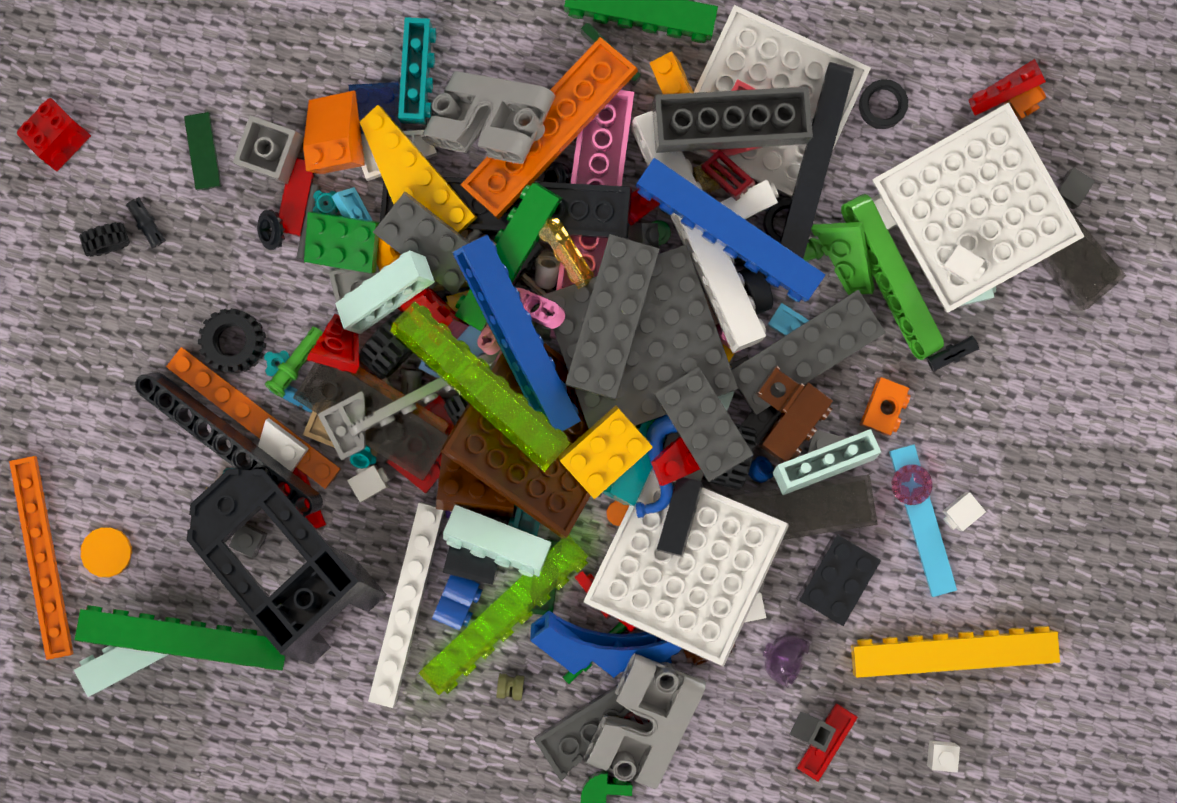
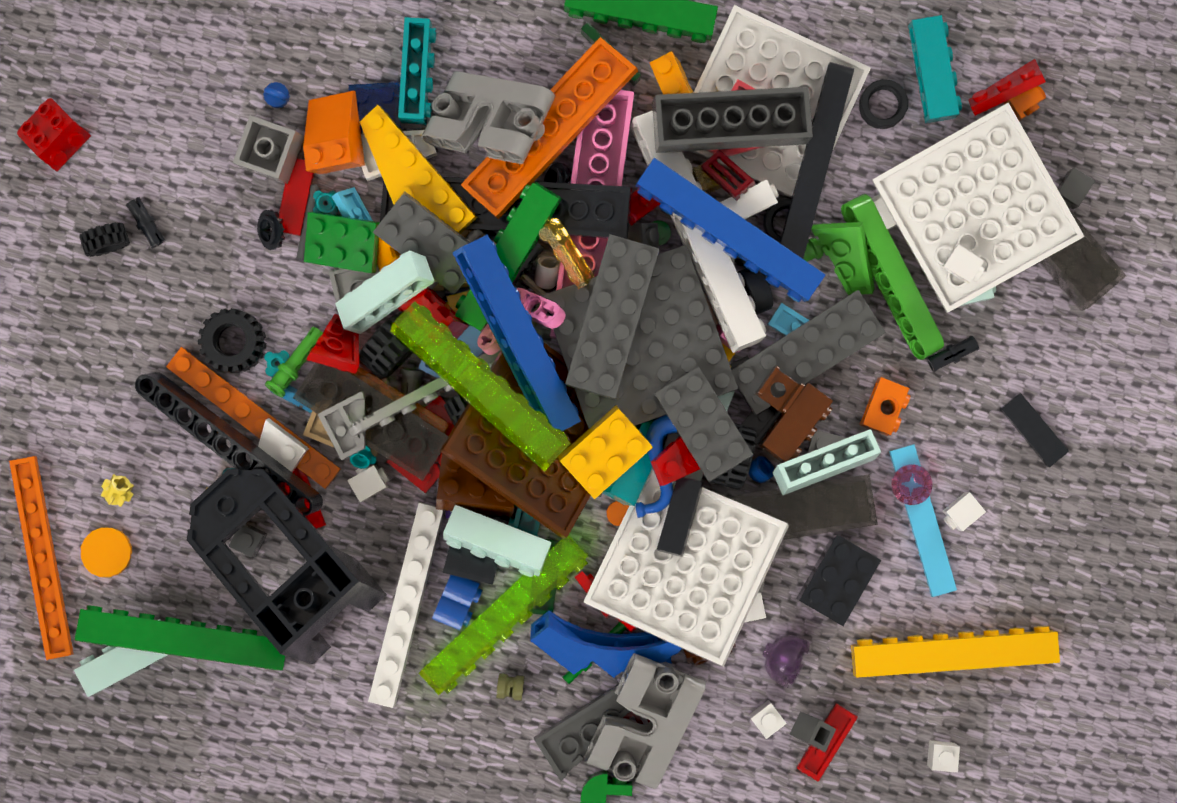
dark green tile [184,112,222,191] -> none
none -> light yellow gear [101,474,134,507]
none -> blue tile [263,82,290,108]
none -> white brick [749,700,787,739]
none -> teal brick [908,15,962,124]
none -> black tile [1000,393,1069,467]

